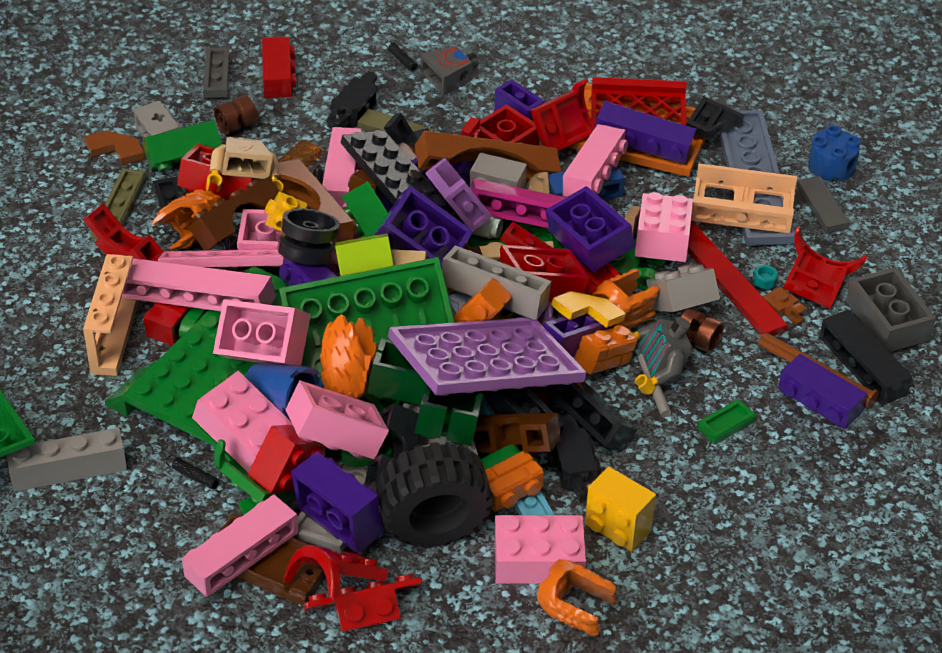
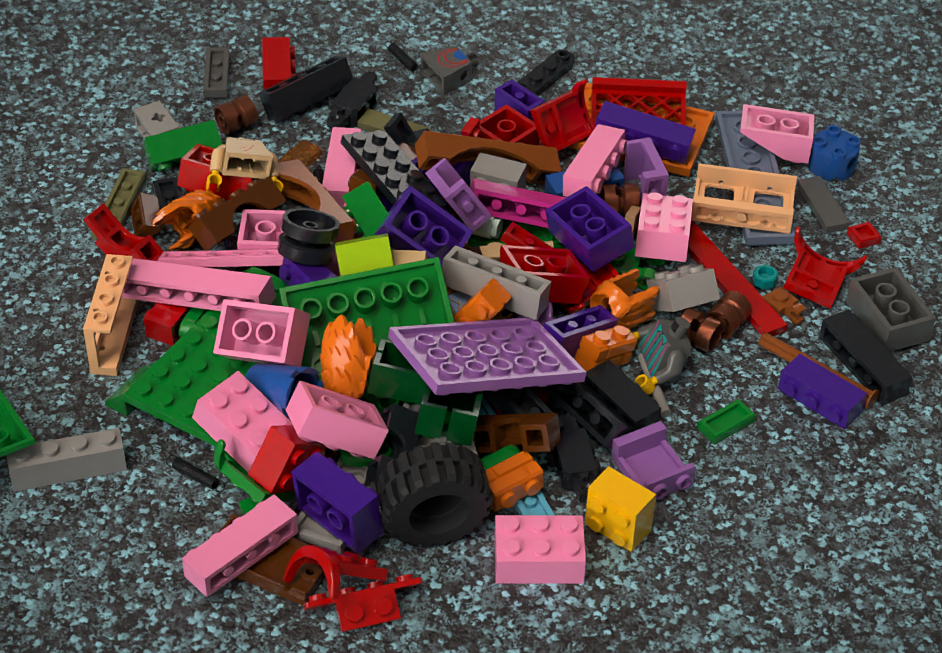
dark orange tile [84,130,145,165] -> none
yellow brick [264,191,307,232] -> none
tan tile [525,172,550,194] -> none
orange piece [537,559,617,636] -> none
yellow tile [551,291,626,328] -> none
black wing [686,96,745,139] -> none
none -> reddish brown slope [130,192,163,237]
none -> black brick [259,56,353,122]
none -> black plate [517,49,574,96]
none -> black brick [584,360,661,430]
none -> copper wheel [601,183,640,215]
none -> medium lavender panel [611,421,696,500]
none -> medium lavender panel [624,137,669,207]
none -> copper wheel [705,291,752,339]
none -> bright pink slope [740,104,814,163]
none -> red tile [847,221,882,249]

